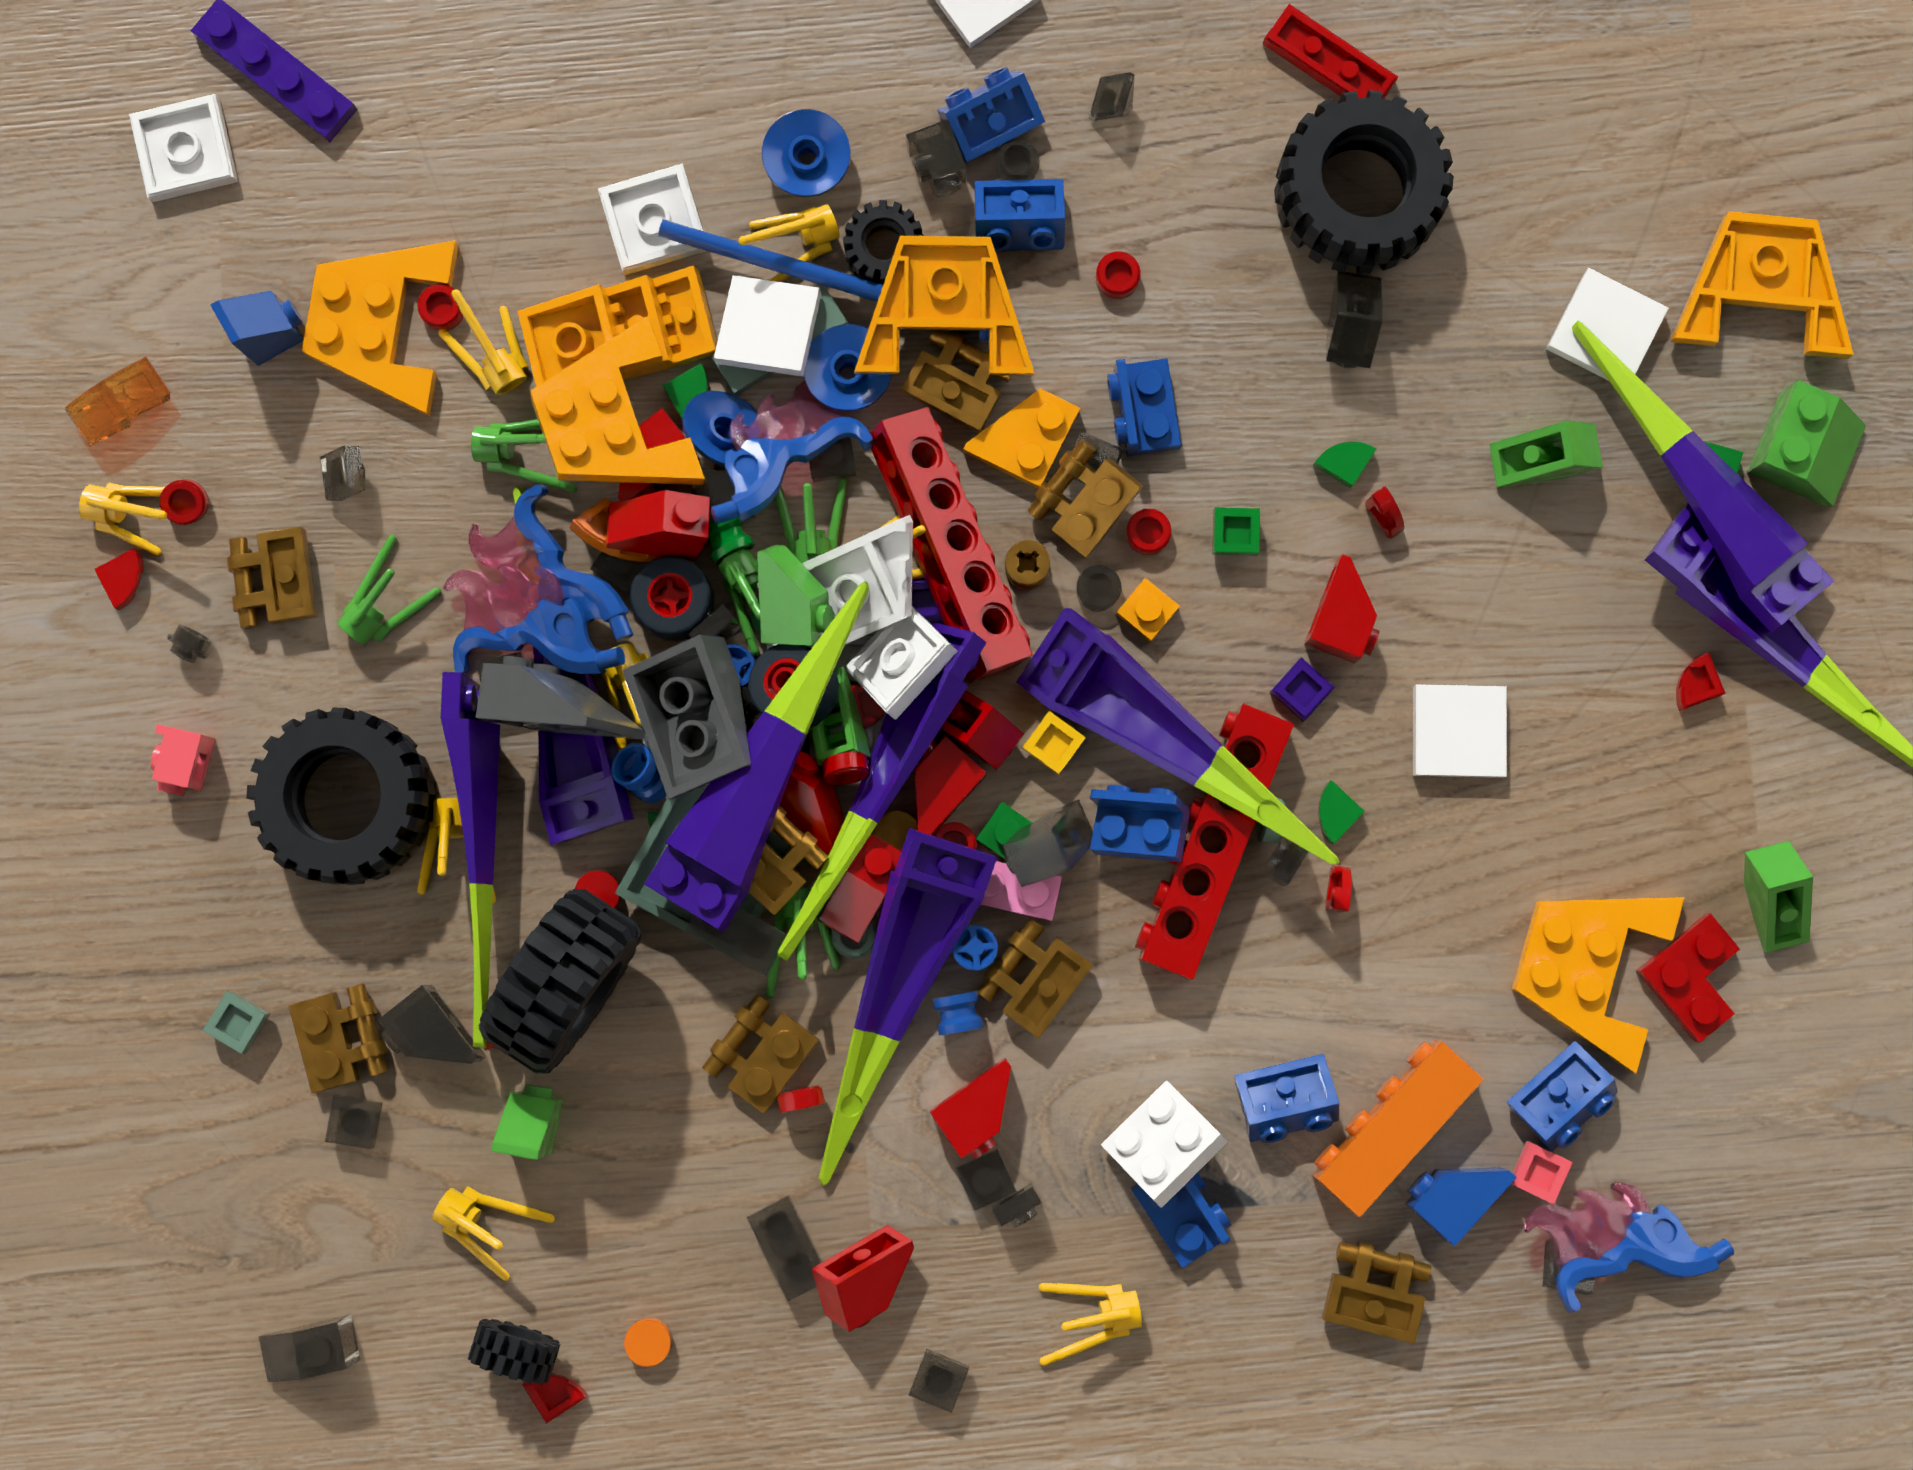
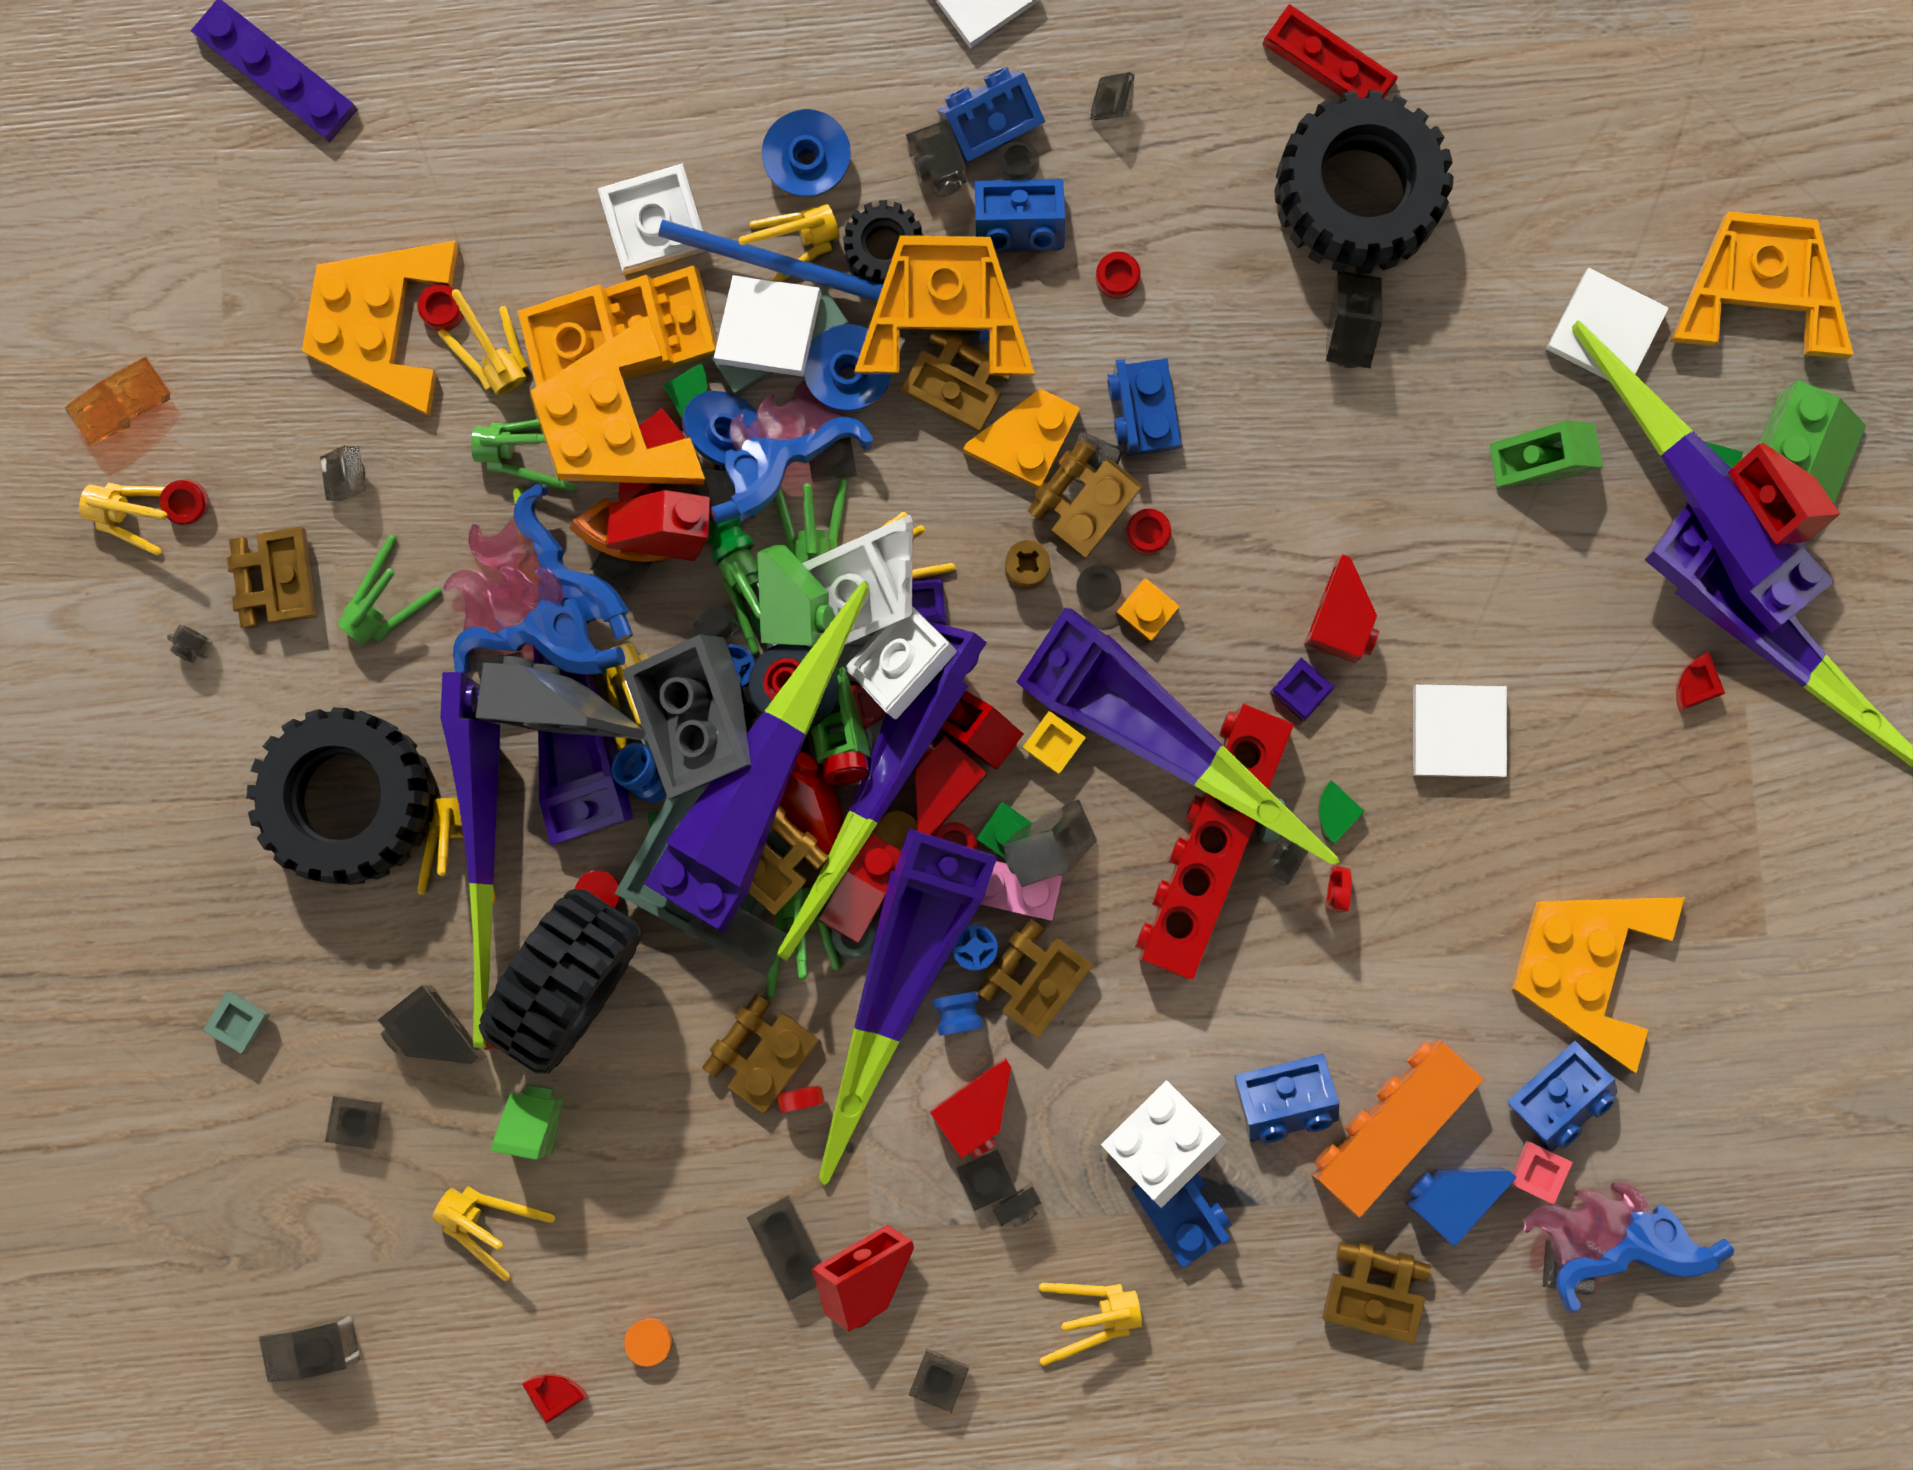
red tile [94,548,144,610] -> none
white tile [129,94,238,202] -> none
coral brick [151,724,215,796] -> none
blue slope [210,291,304,366] -> none
pearl gold plate [288,983,388,1094] -> none
black tyre [468,1319,561,1384] -> none
black wheel [630,556,715,641] -> none
red brick [870,407,1033,684] -> none
blue bracket [1090,785,1190,862] -> none
green plate [1212,507,1260,556] -> none
green tile [1313,442,1377,489] -> none
red tile [1365,485,1405,539] -> none
red plate [1636,913,1740,1043] -> none
bright green slope [1744,841,1813,953] -> none
none -> red slope [1728,443,1840,545]

